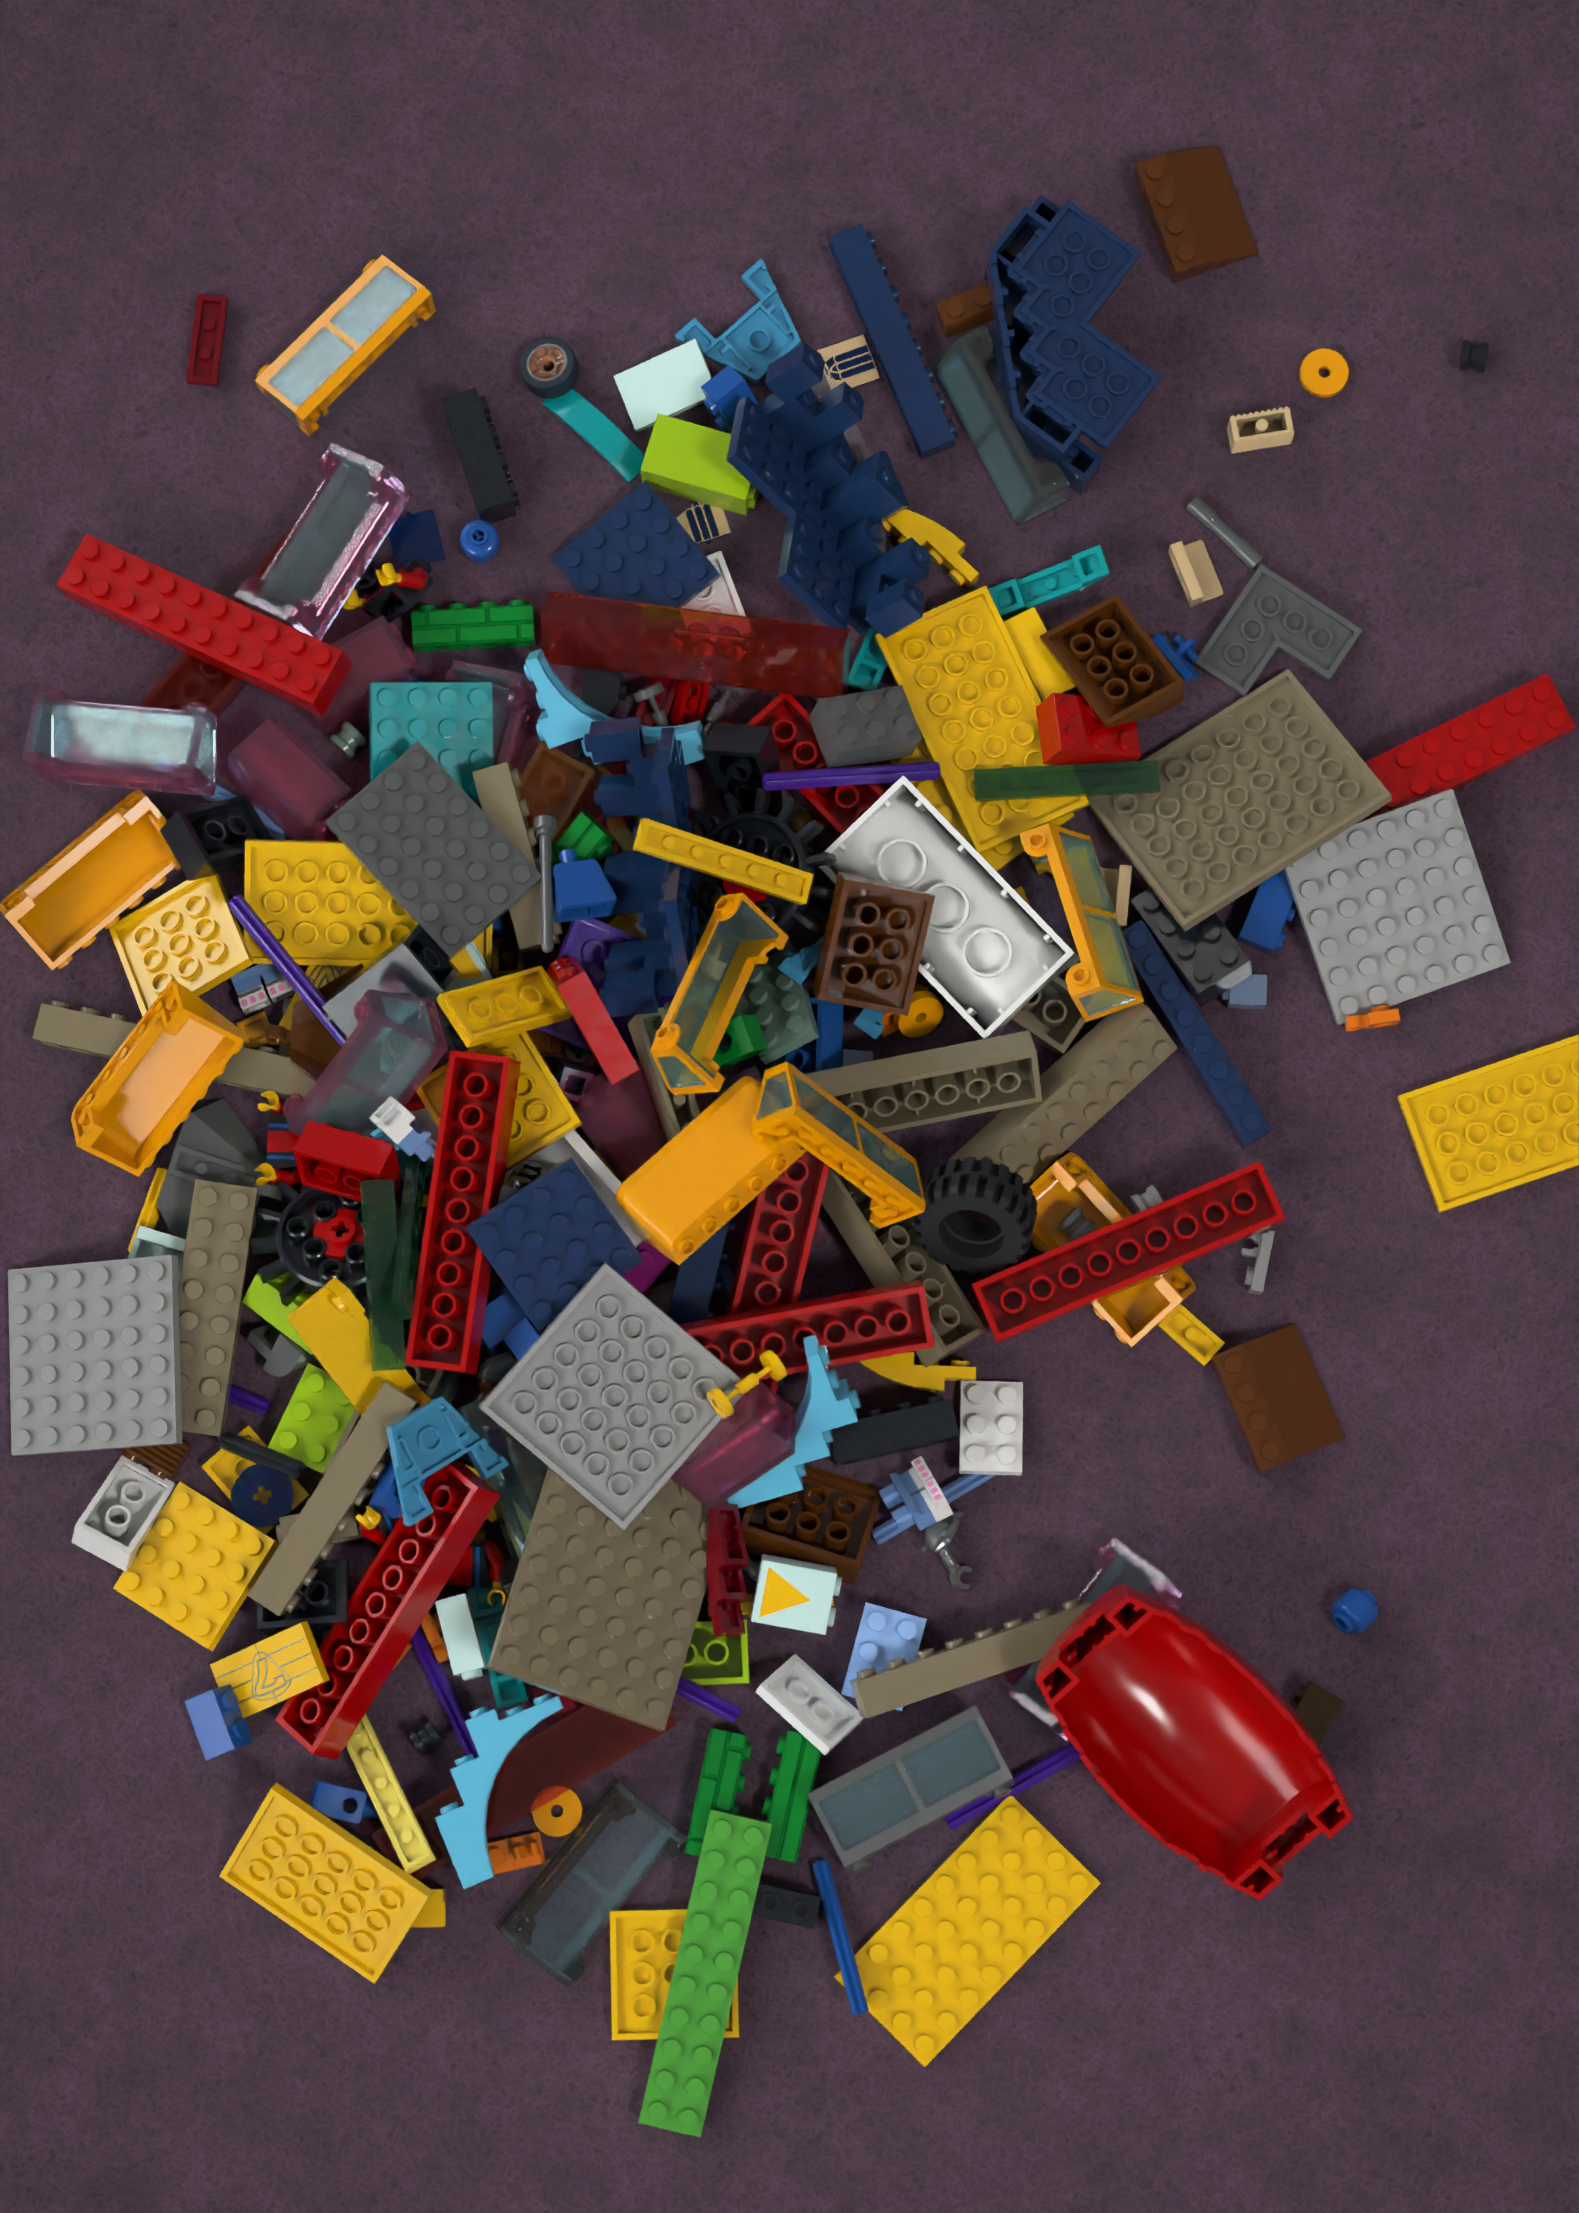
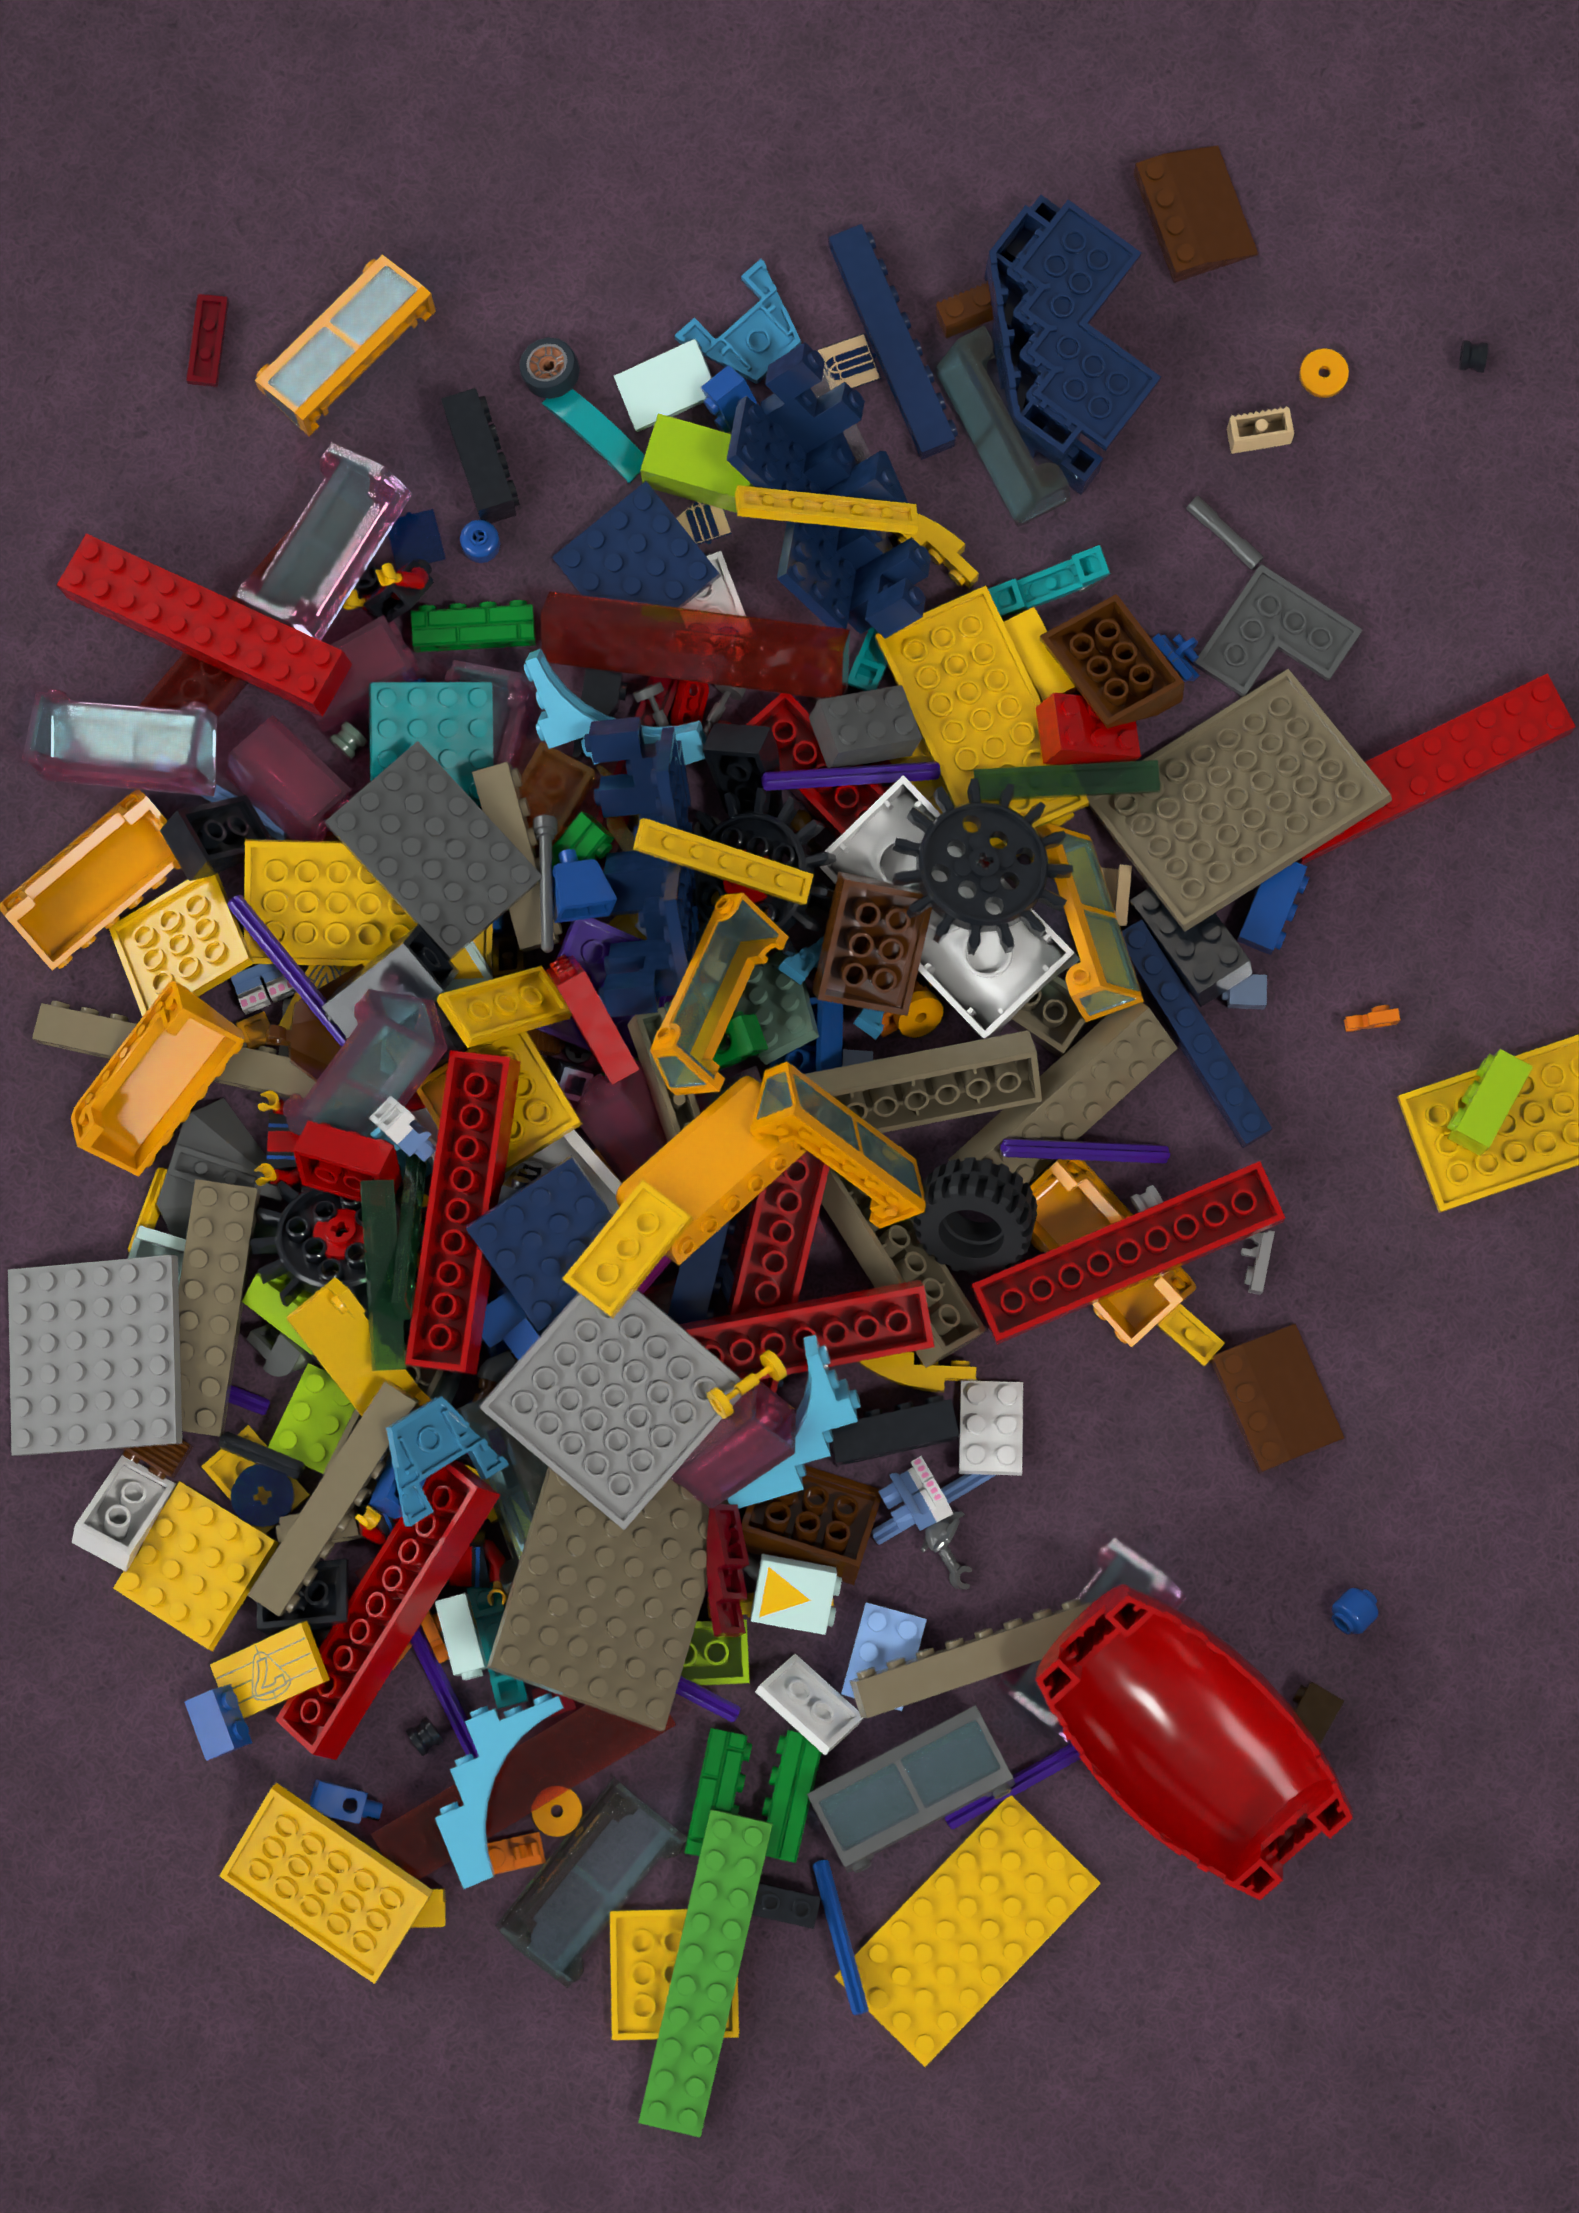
light yellow tile [345,1713,436,1874] -> none
dark grey wheel [1056,1206,1096,1242] -> none
tan panel [1168,540,1223,607] -> none
light grey plate [1284,789,1511,1025] -> none
none -> yellow tile [563,1179,693,1319]
none -> yellow plate [735,485,919,535]
none -> black gear [892,778,1073,955]
none -> dark purple axle [1000,1139,1170,1164]
none -> lime brick [1447,1049,1533,1156]

